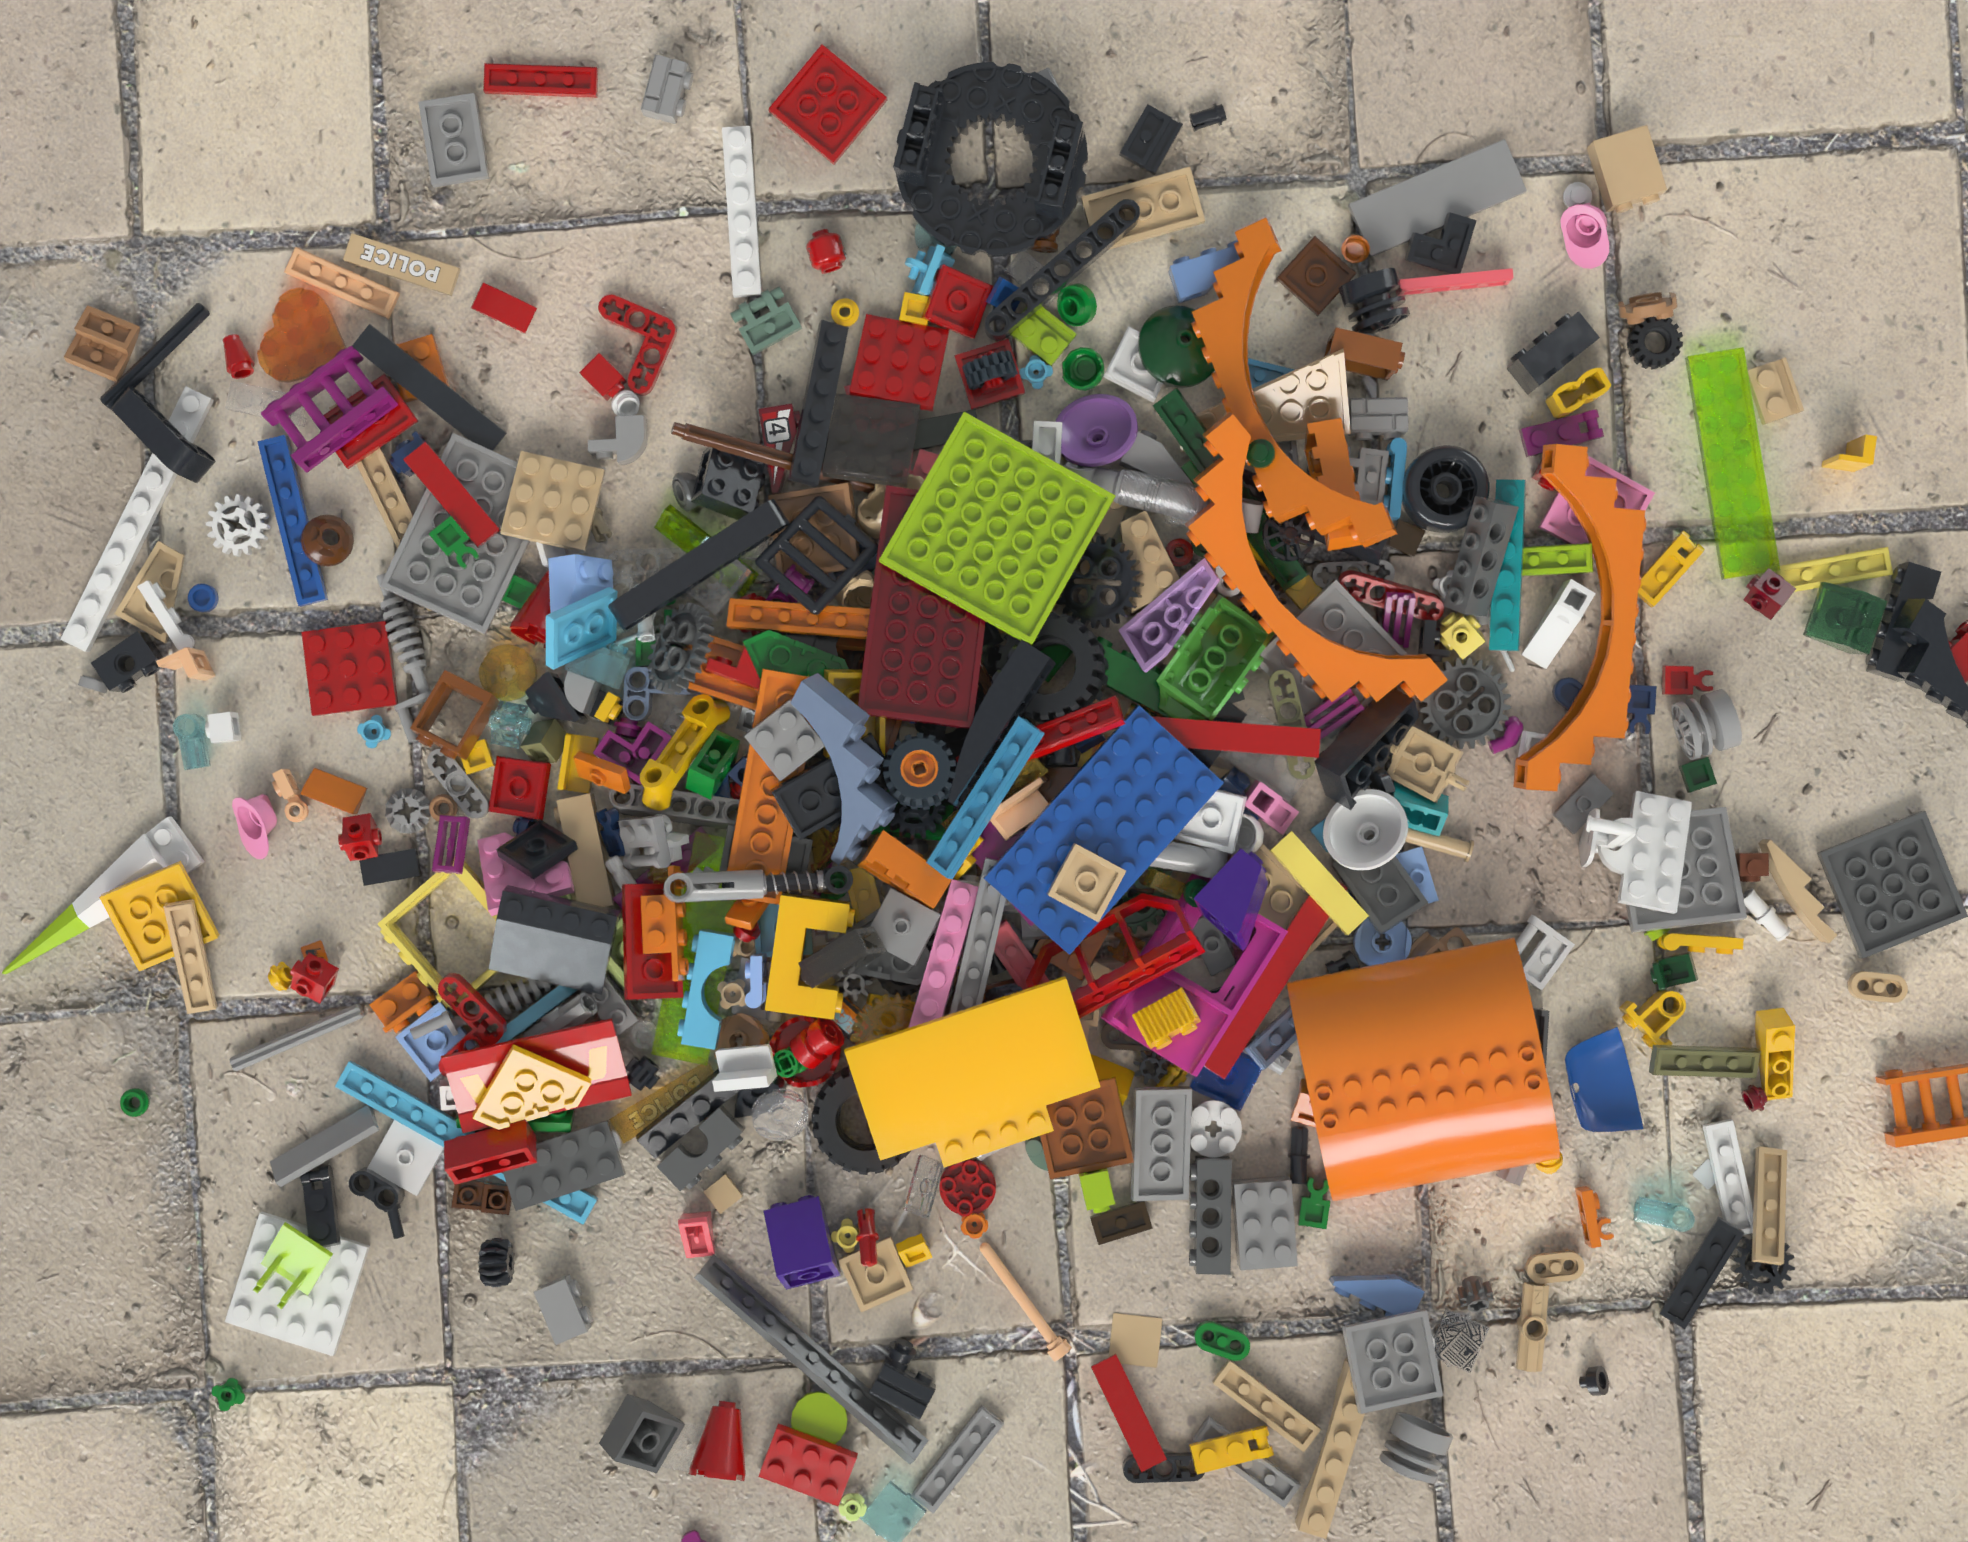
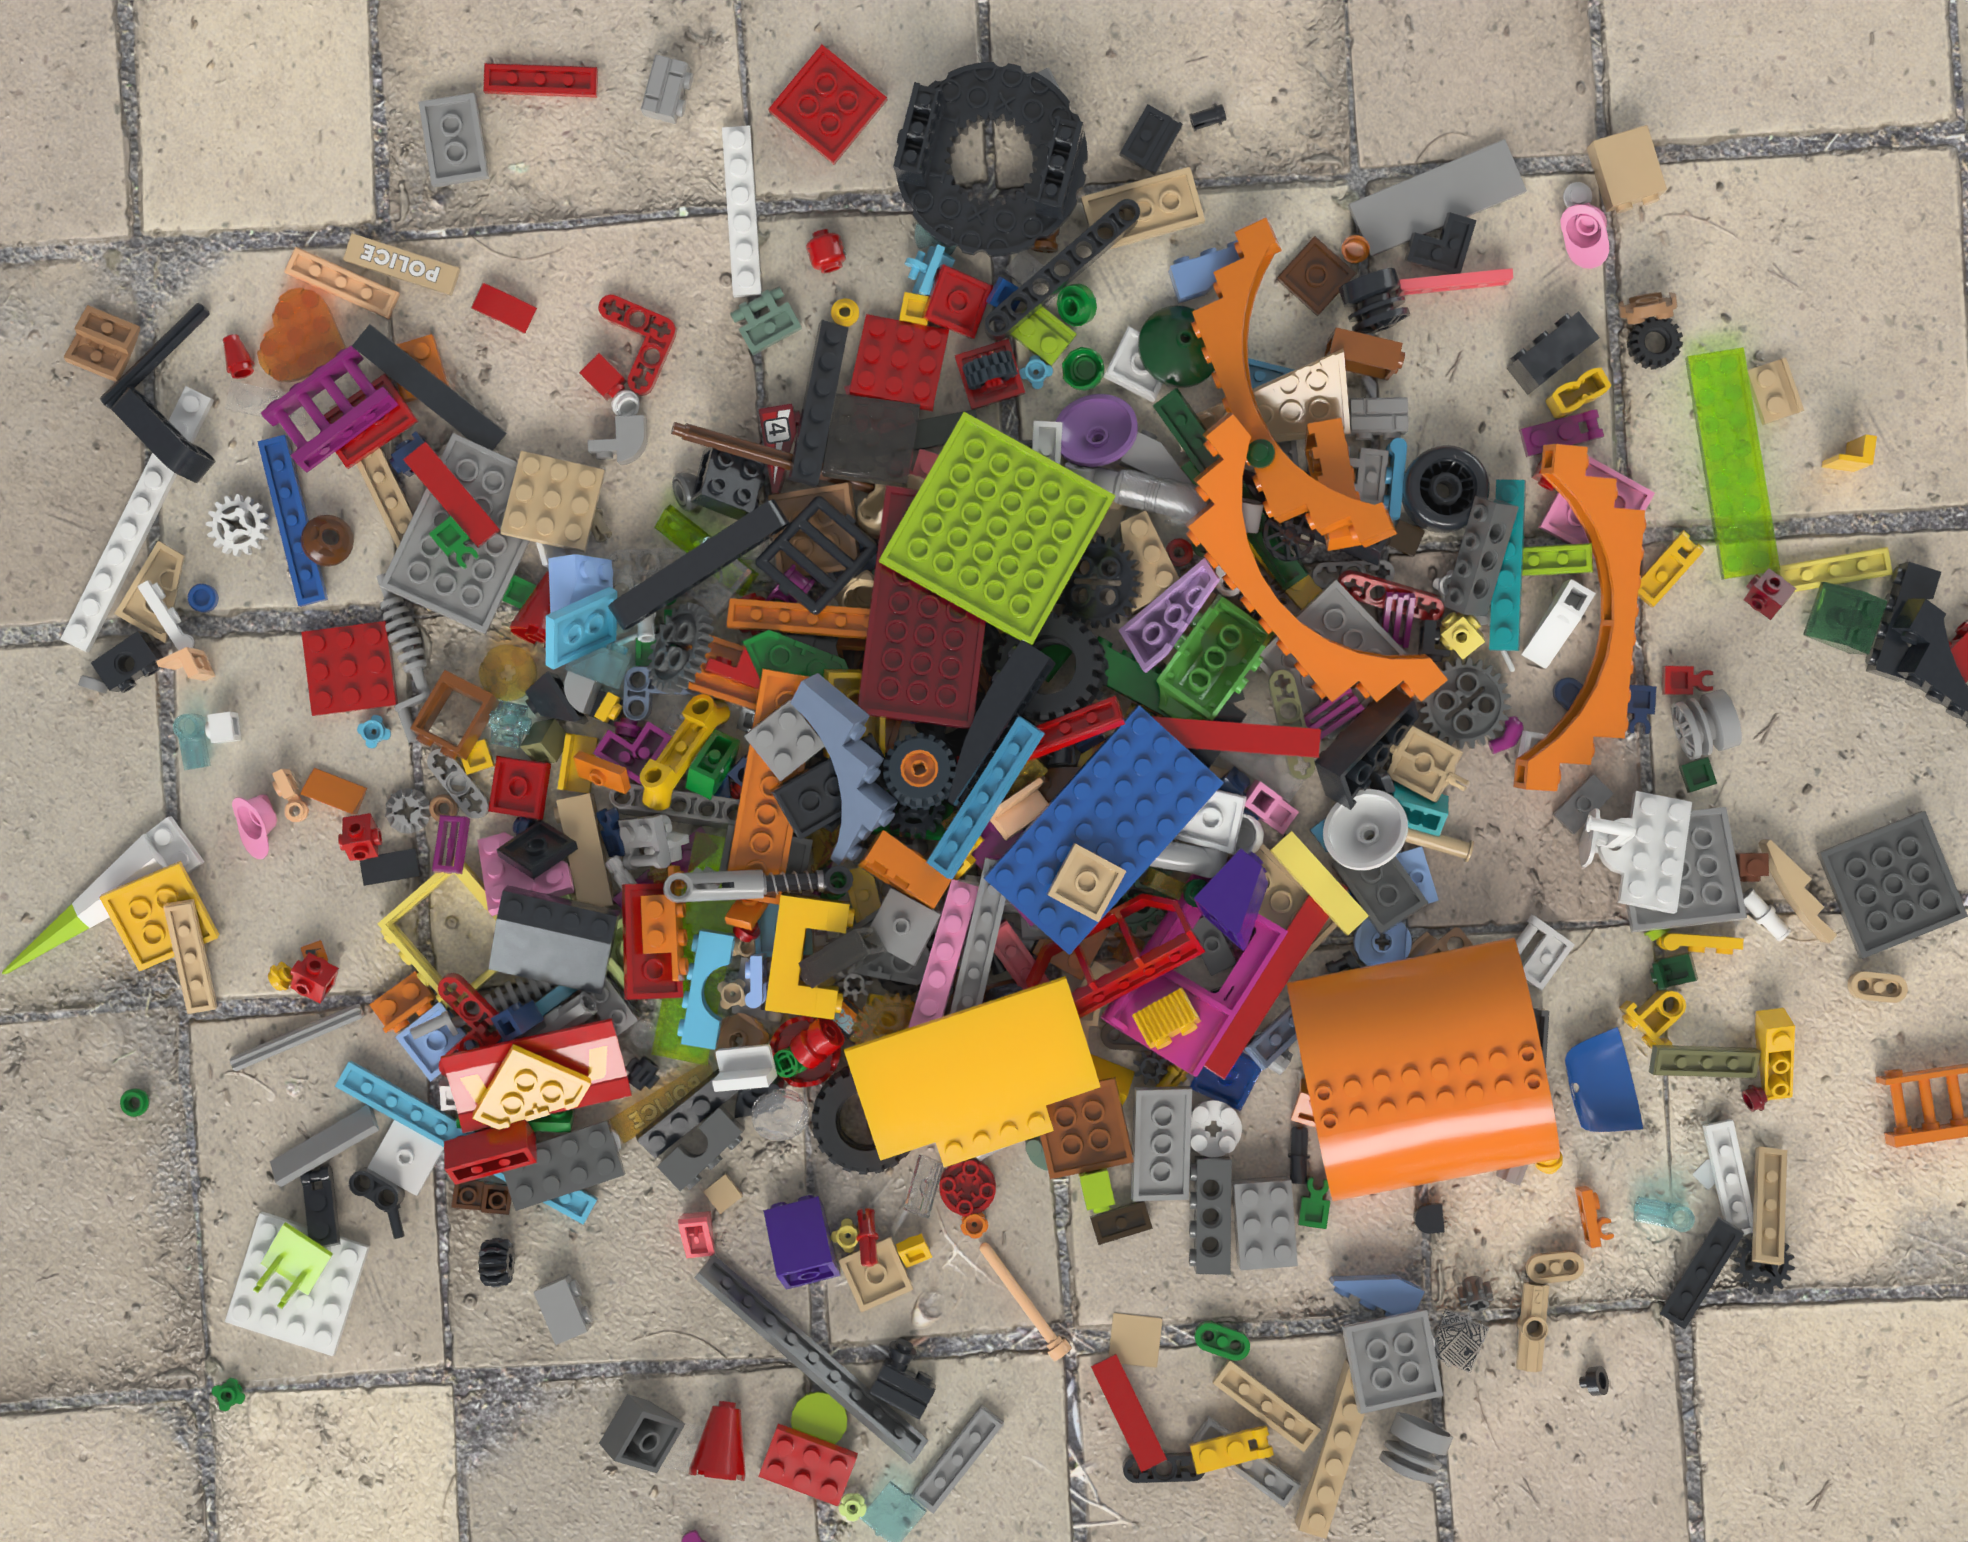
none -> dark blue brick [490,1000,544,1042]
none -> black tile [1414,1203,1445,1234]

